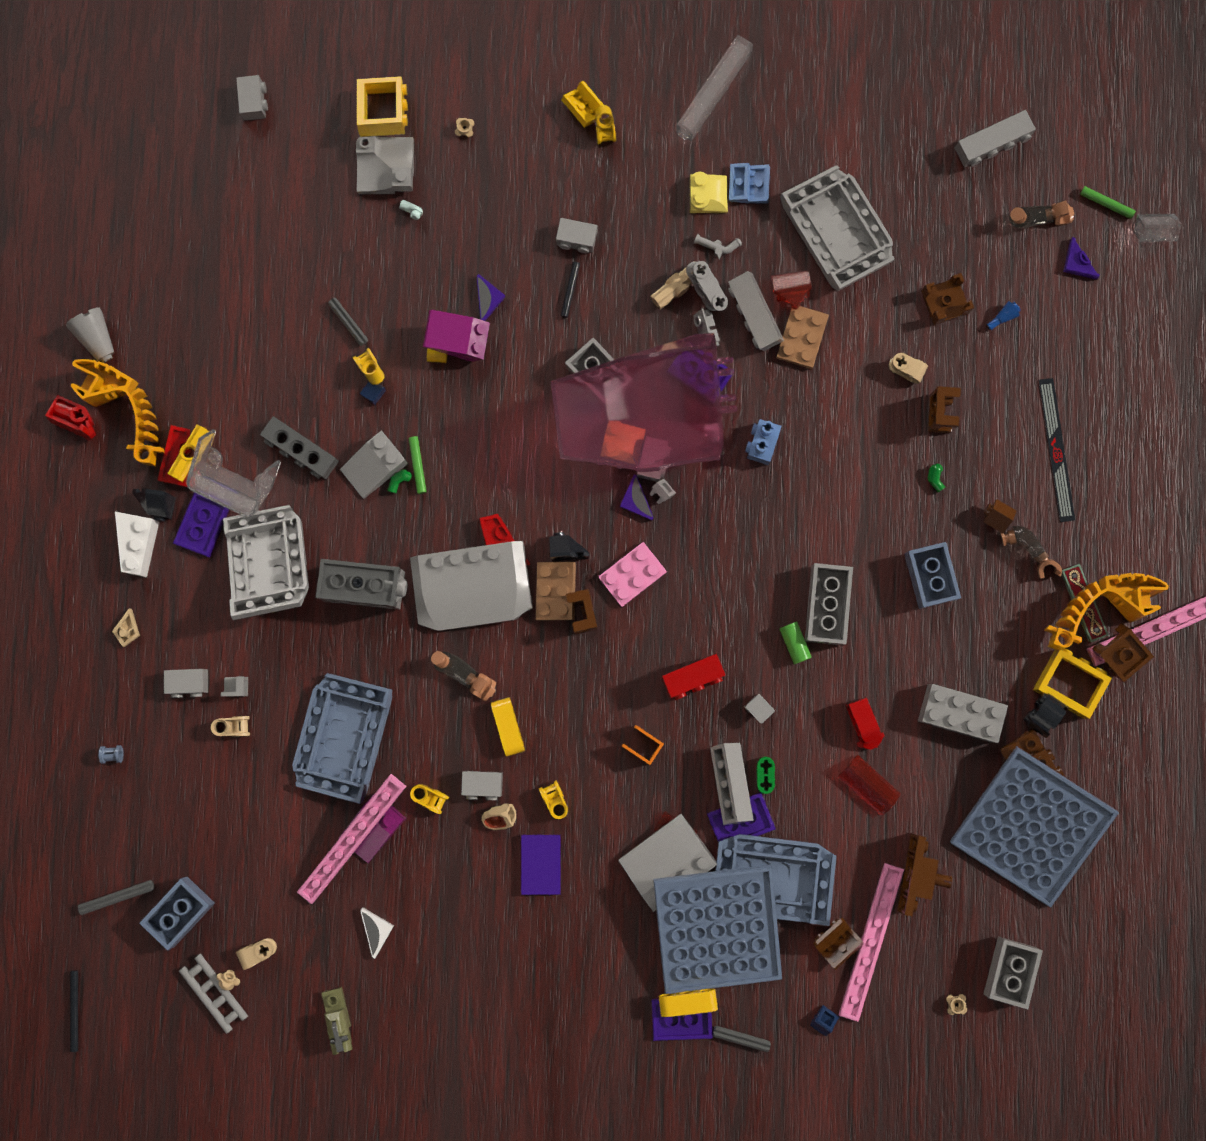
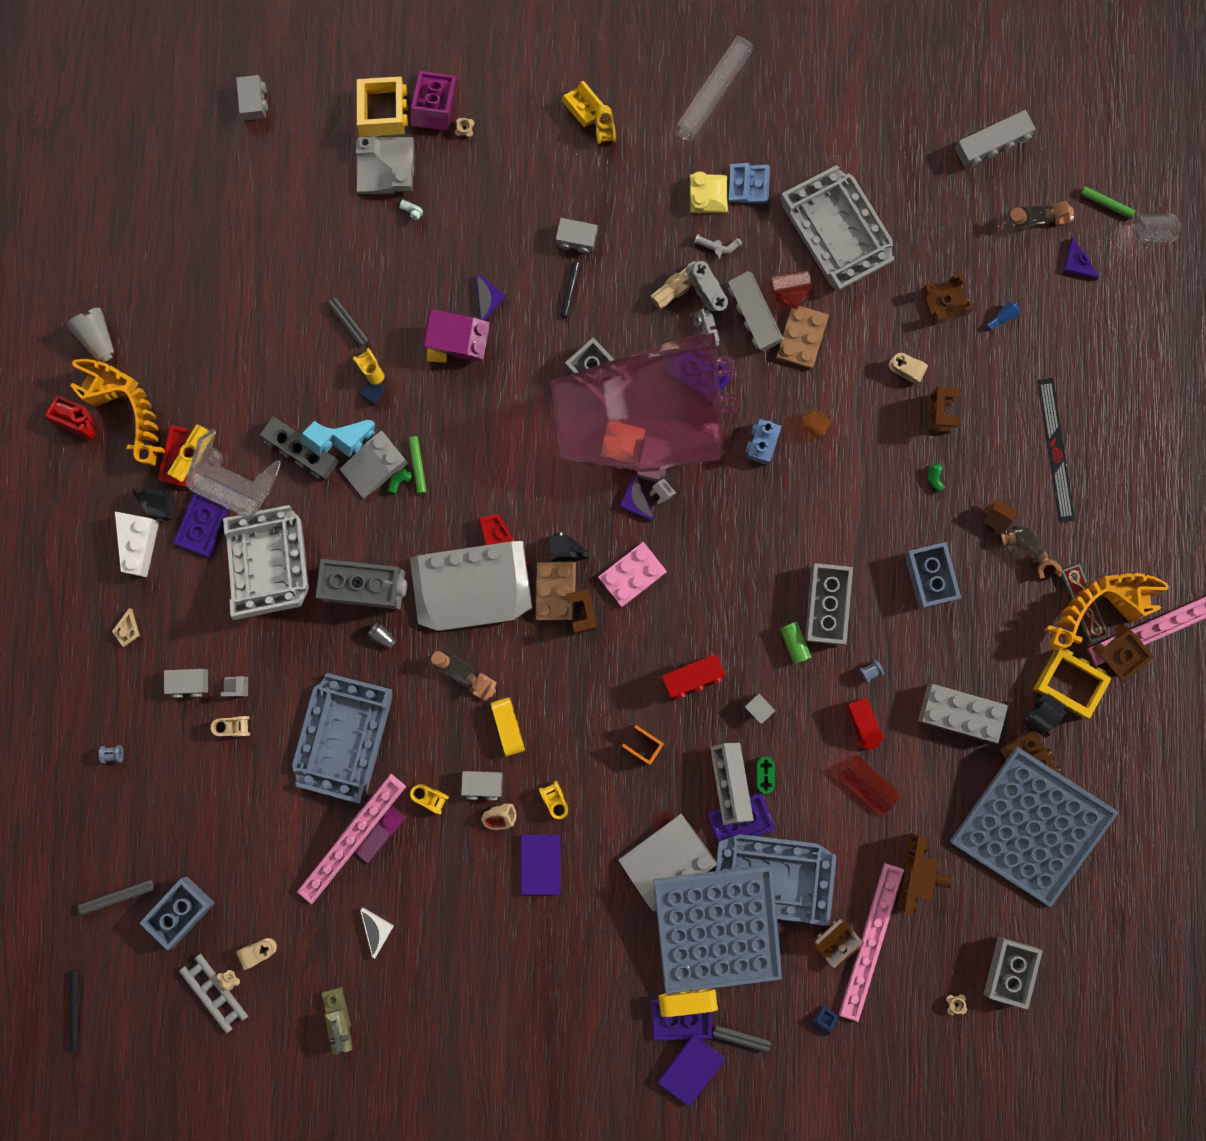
none -> medium azure arch [301,420,375,457]
none -> flat silver cone [367,623,397,650]
none -> magenta slope [411,71,456,131]
none -> dark purple tile [658,1034,725,1107]
none -> clear orange brick [801,408,833,439]
none -> sand blue bush [859,660,885,684]

